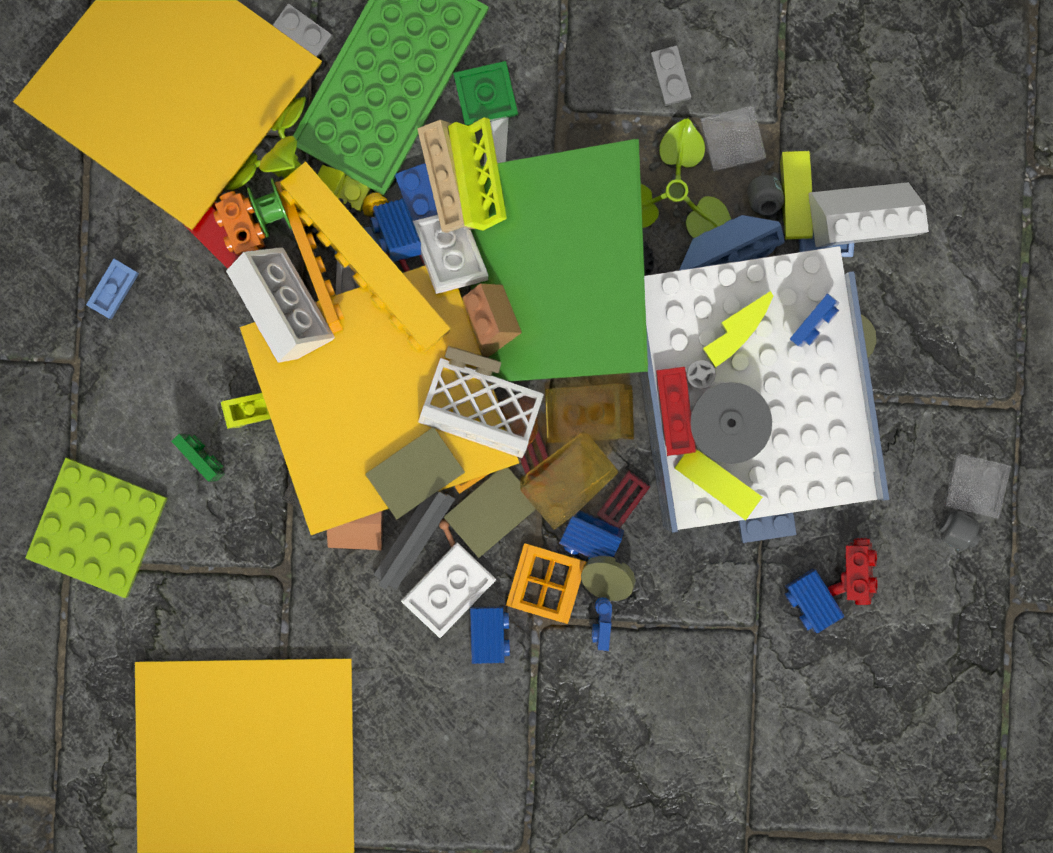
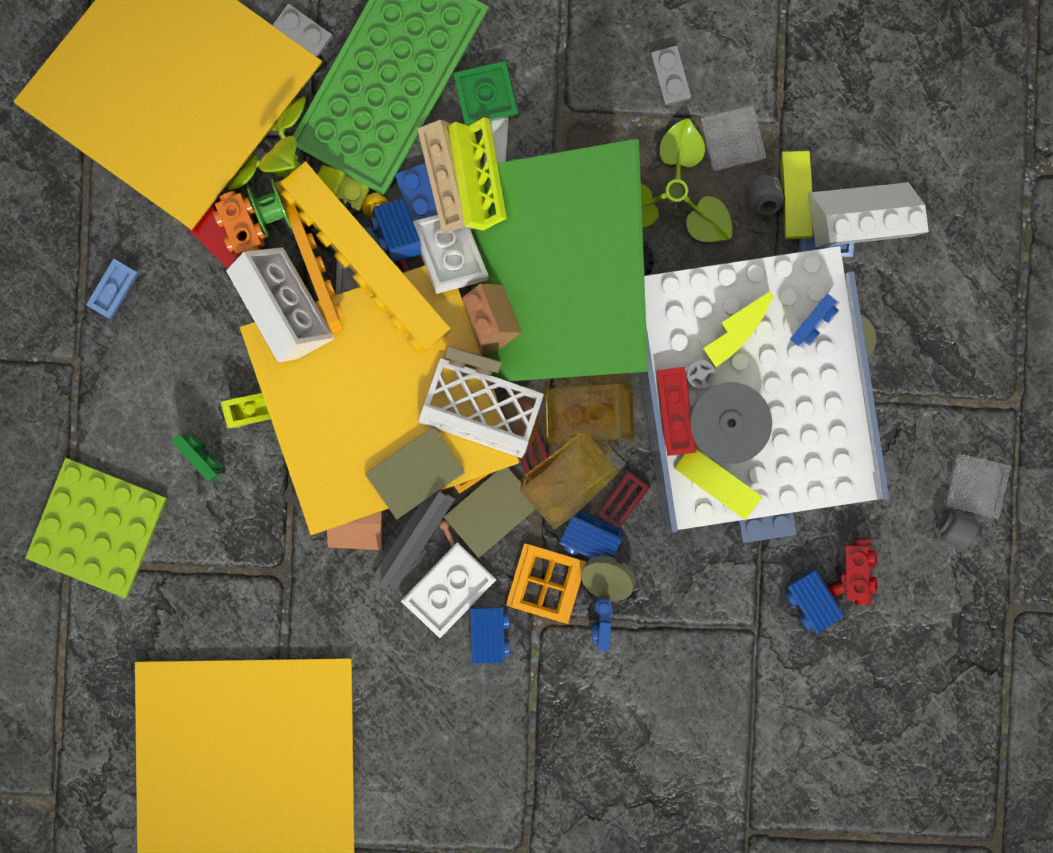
medium blue wedge [679,215,785,271] -> none

